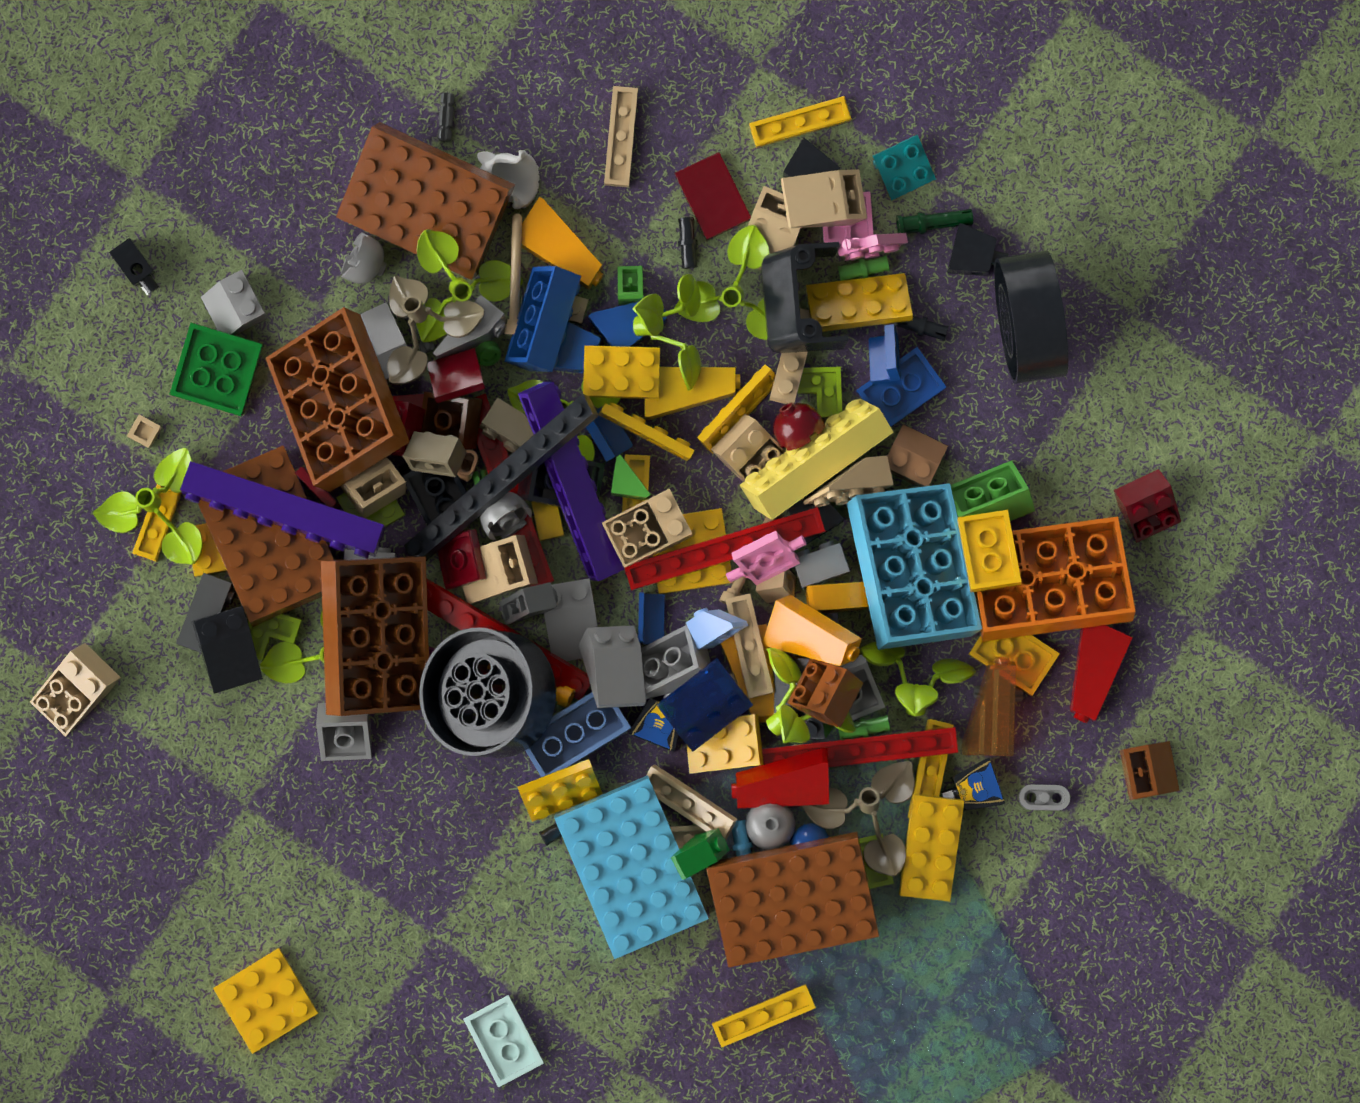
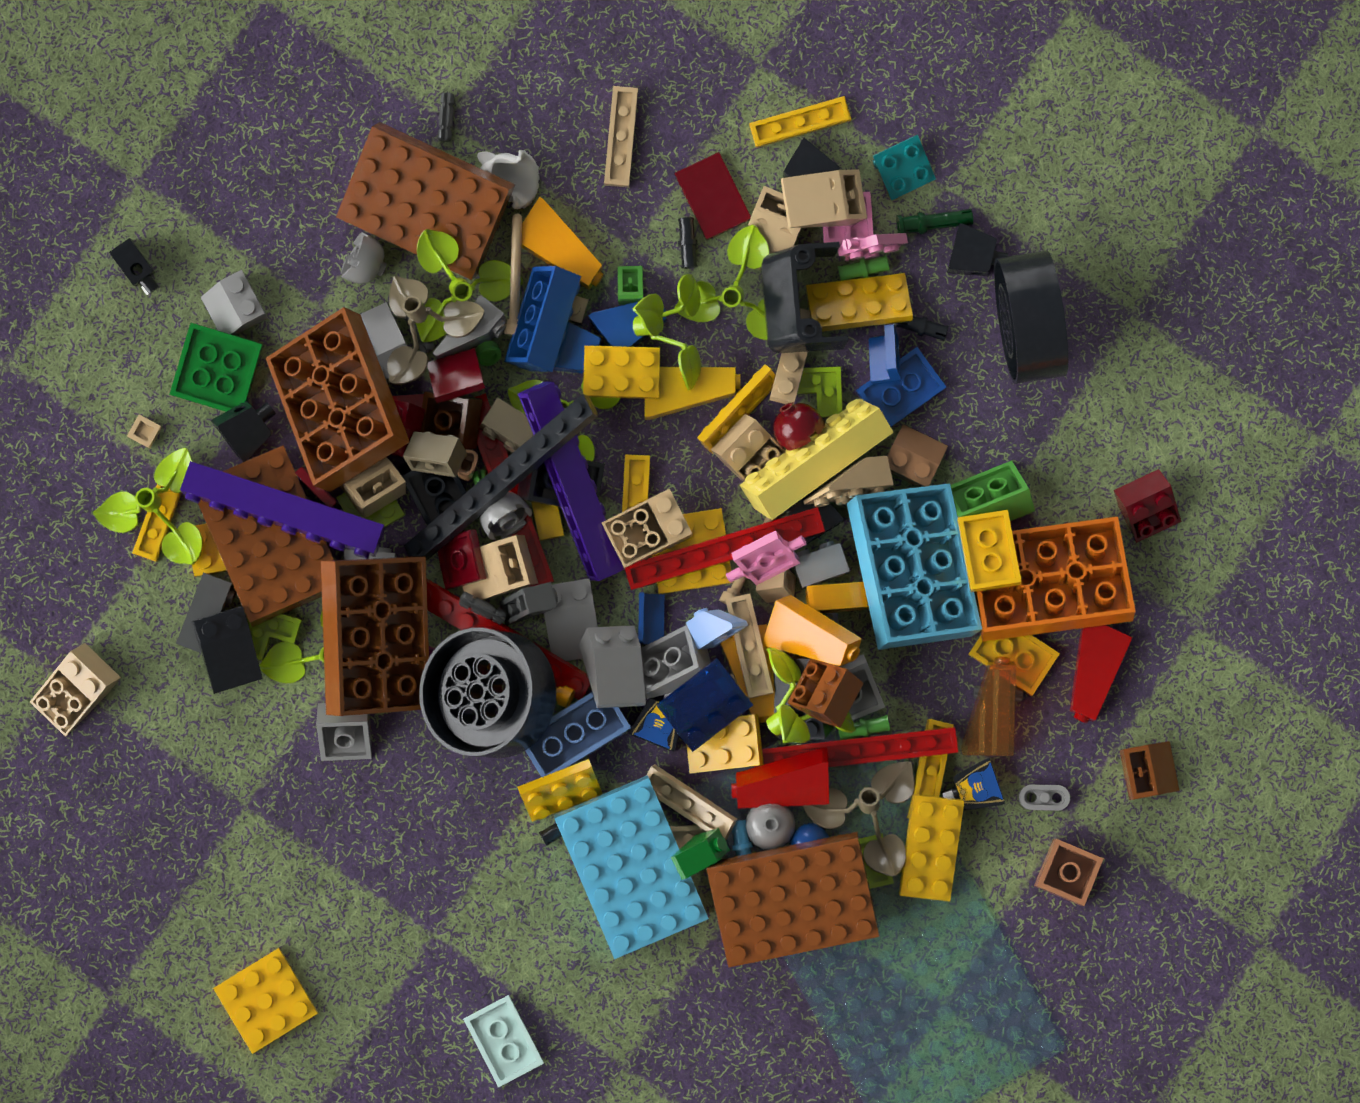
blue panel [586,404,633,462] -> none
yellow plate [598,402,694,461] -> none
bright green slope [611,455,651,500] -> none
yellow plate [712,984,816,1048] -> none
lime plant [860,642,976,716] -> none
none -> black torso [211,402,276,462]
none -> dark grey axle [459,592,507,624]
none -> nougat brick [1034,839,1104,906]

